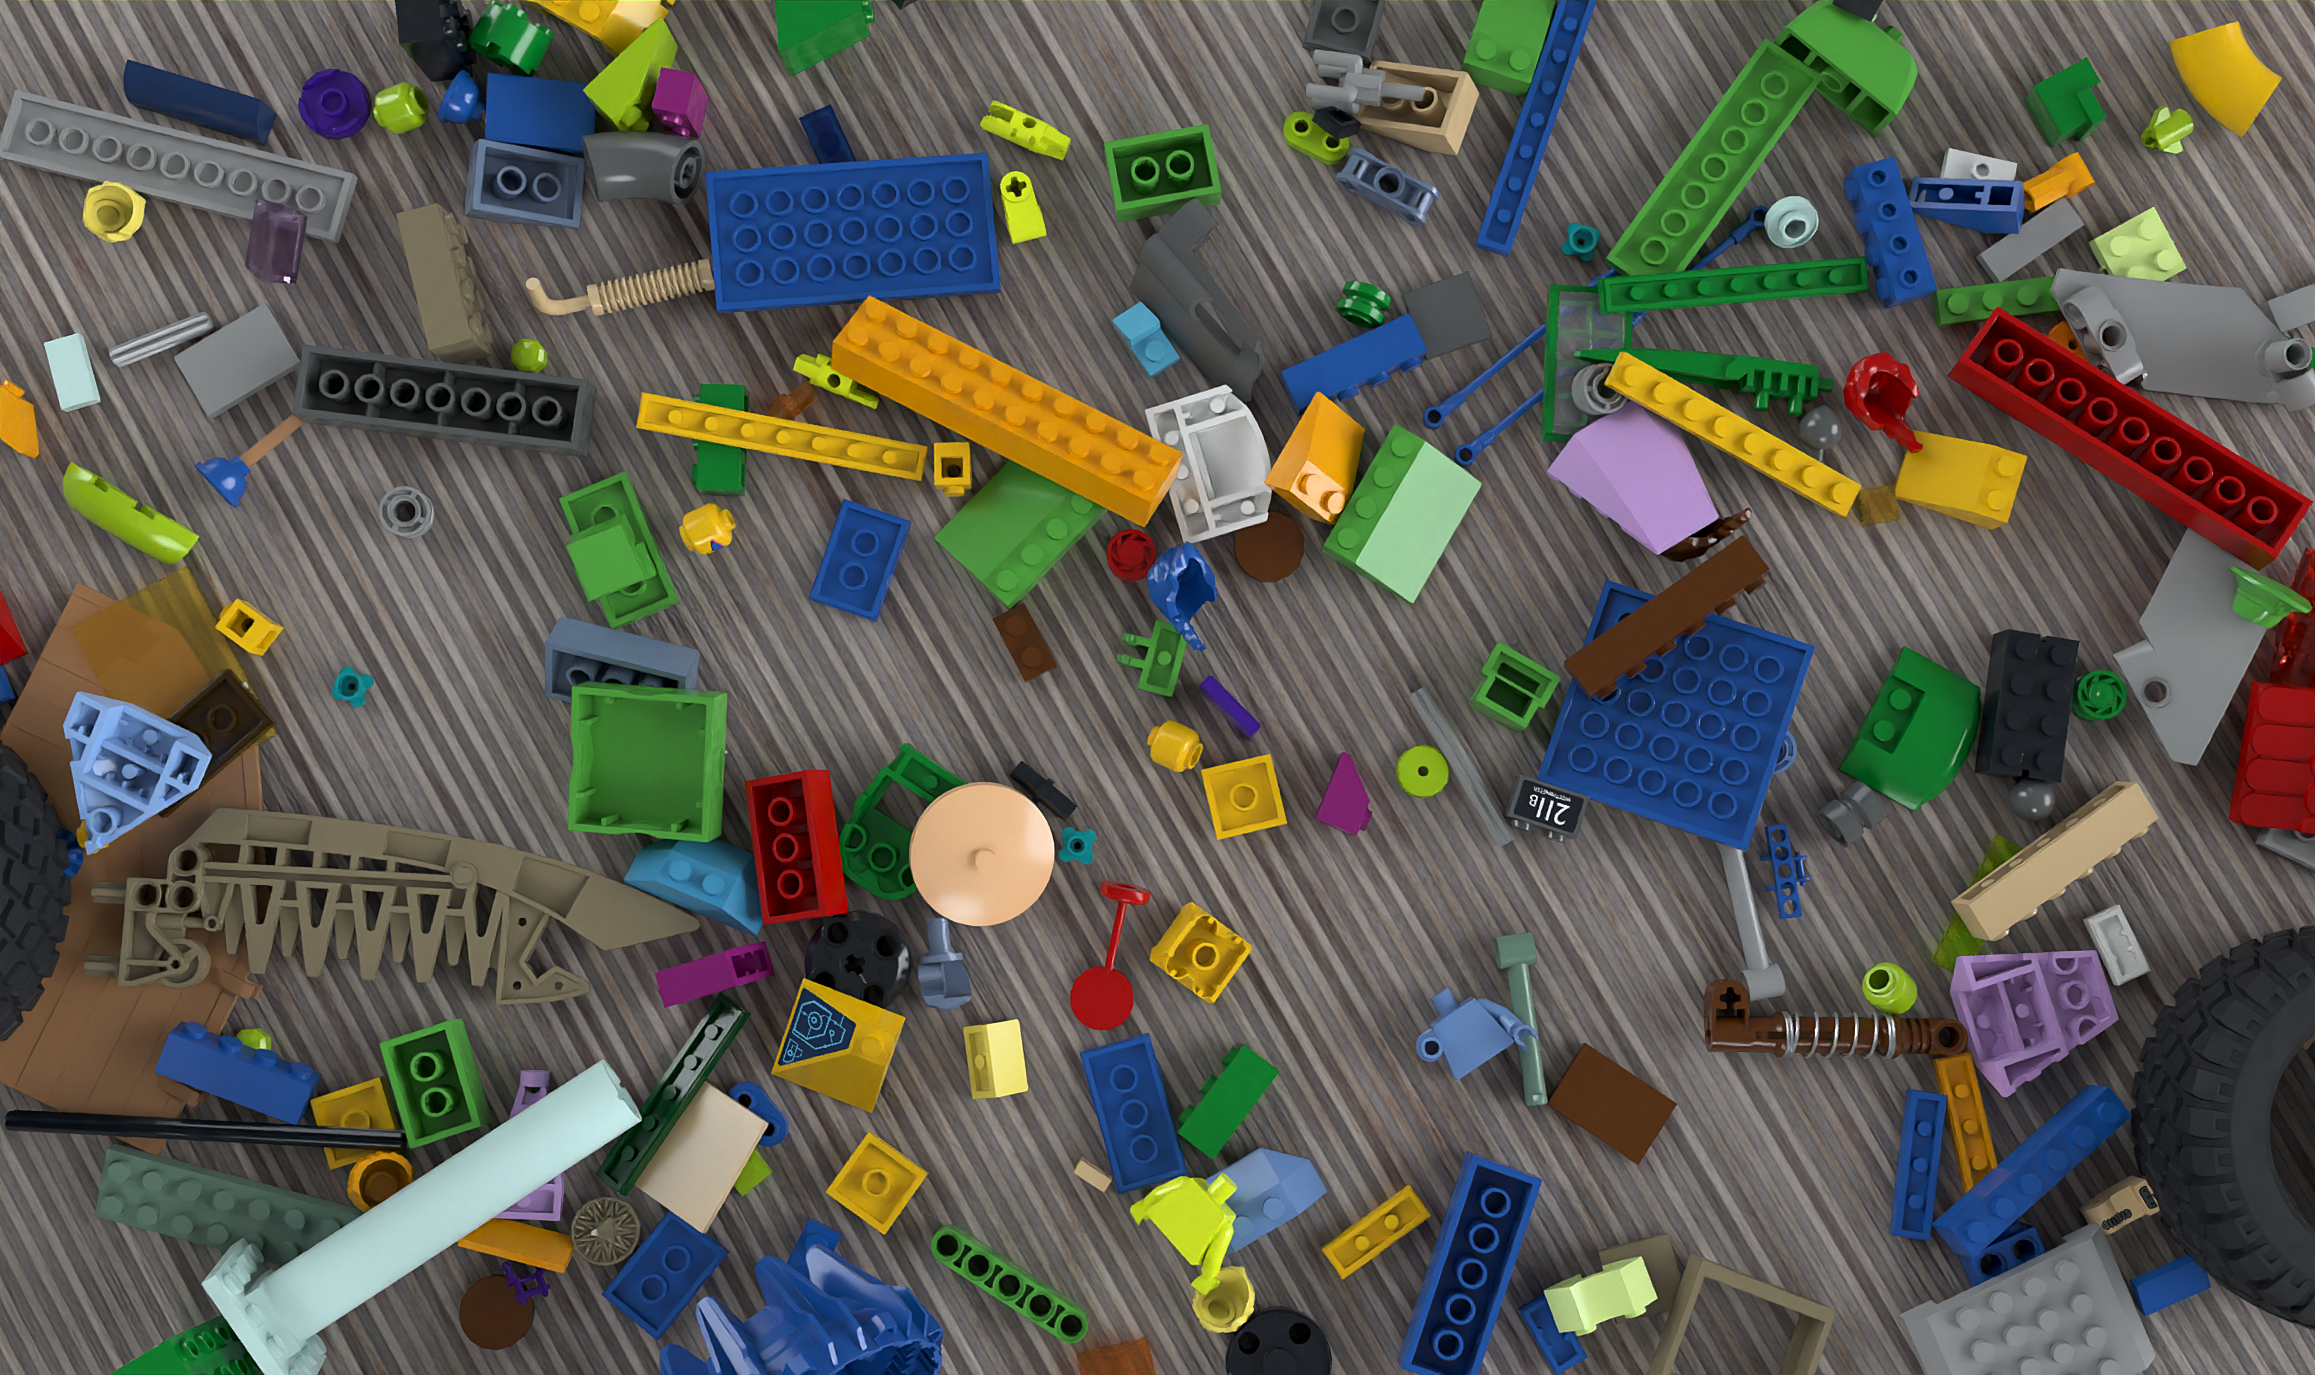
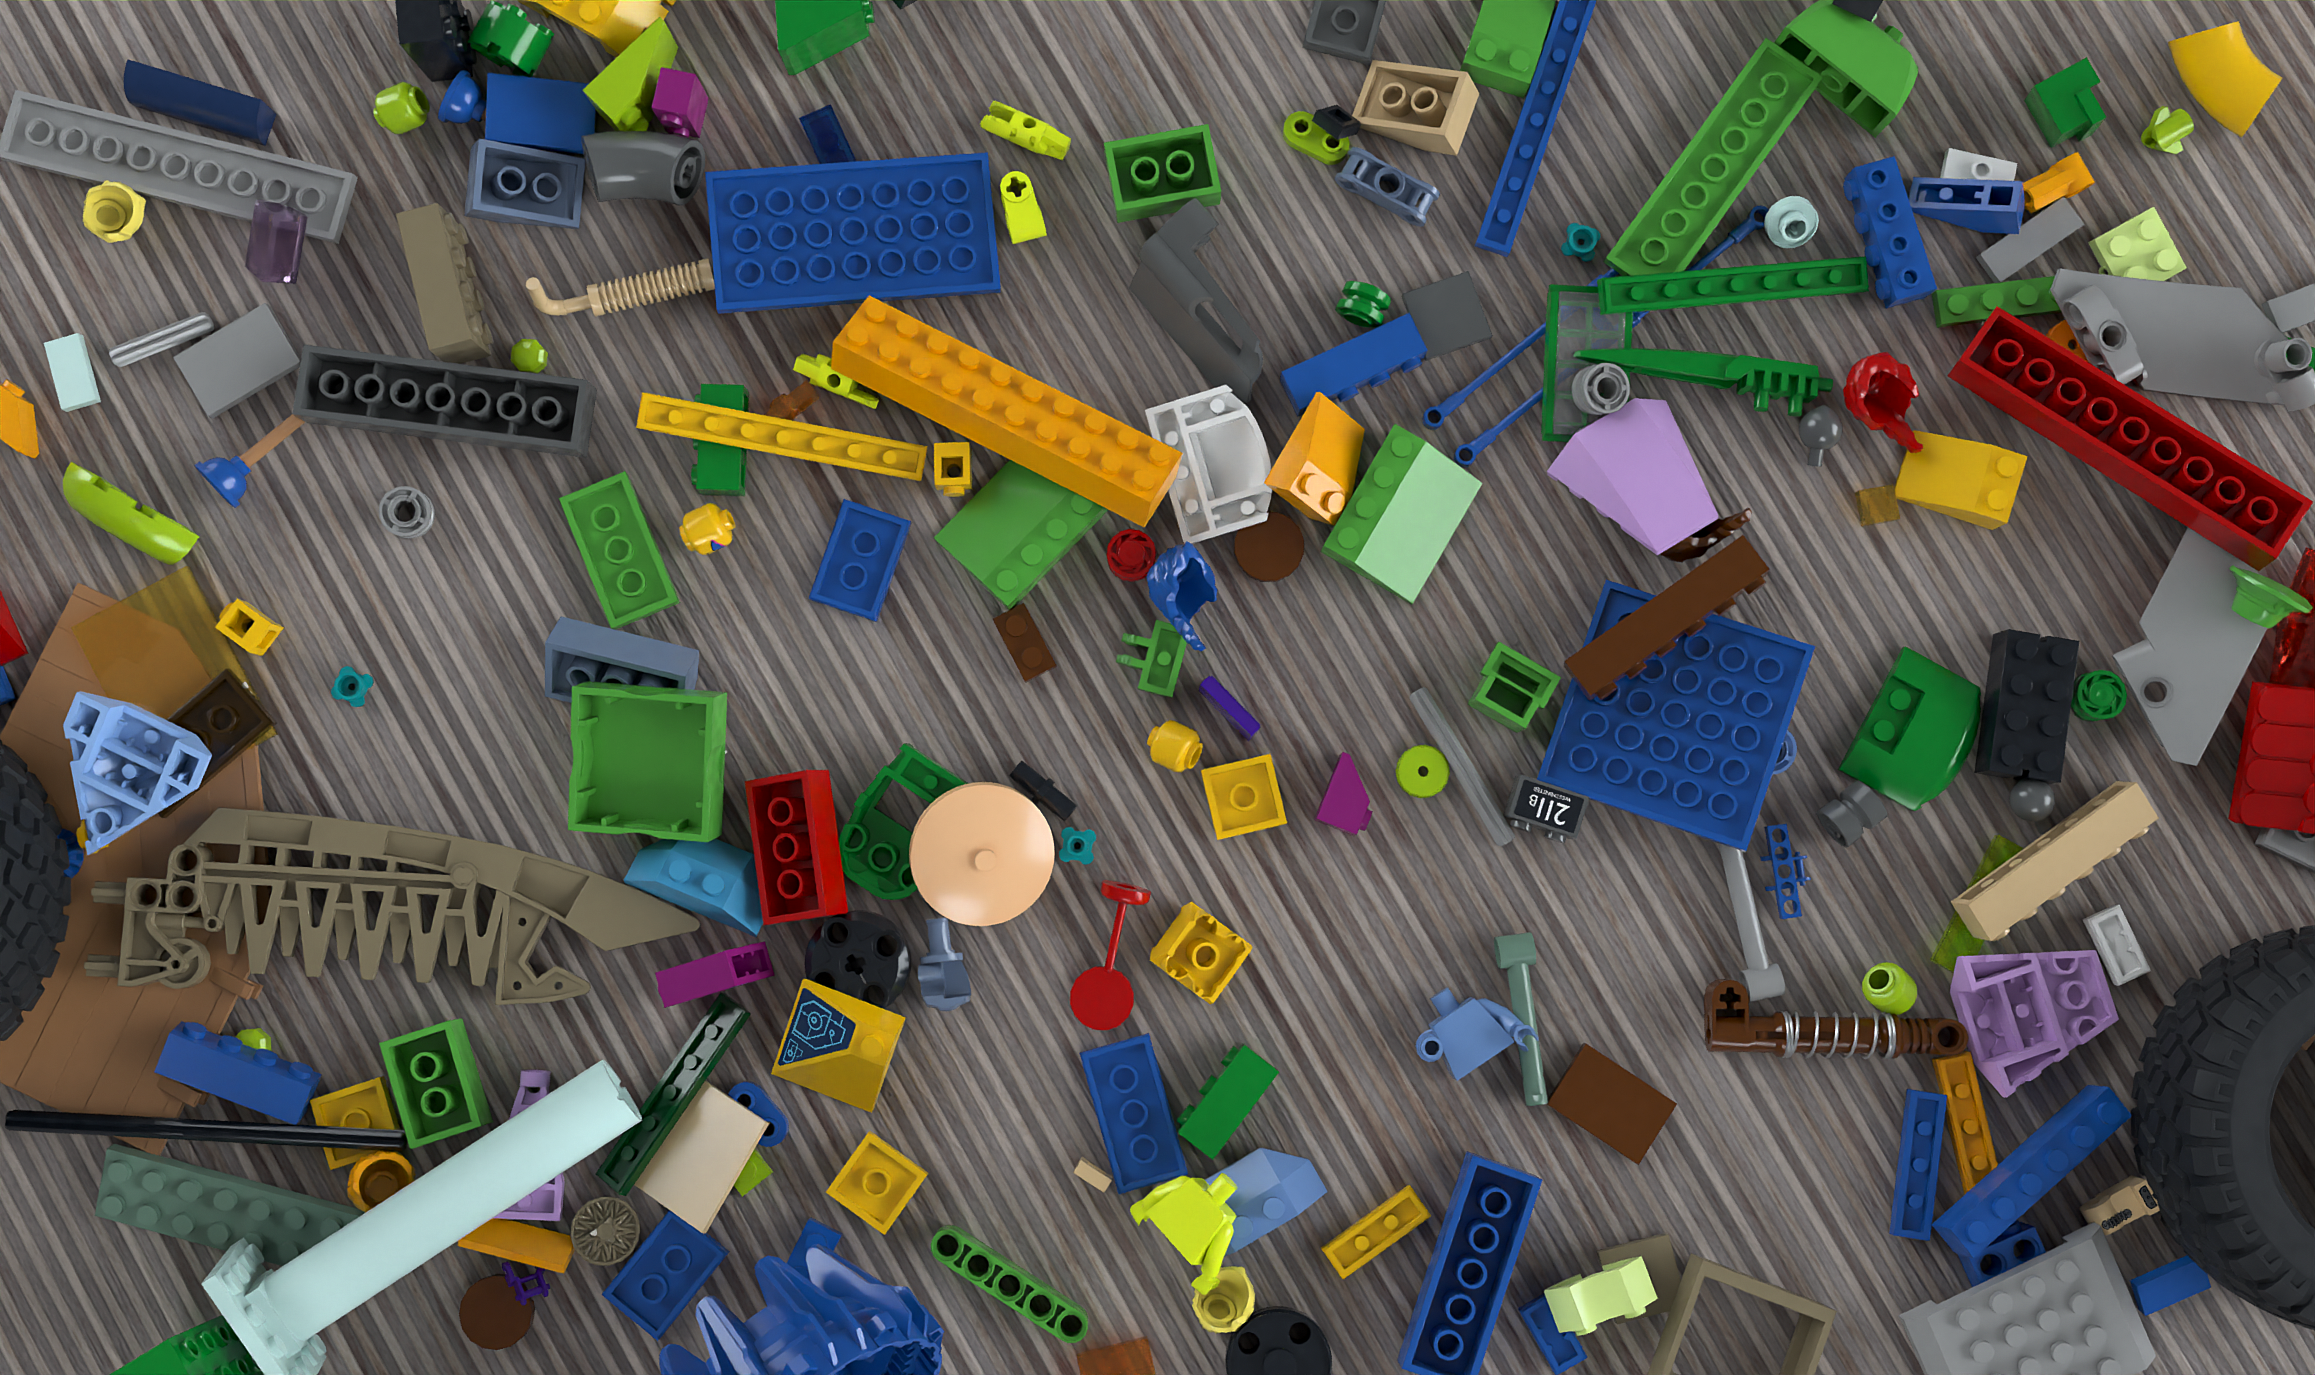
dark purple tile [298,68,371,140] -> none
bright green plate [566,514,657,602] -> none
light yellow panel [963,1019,1028,1099] -> none
medium azure slope [1112,301,1180,379] -> none
light grey plant [1306,49,1425,115] -> none
yellow plate [1604,352,1862,517] -> none

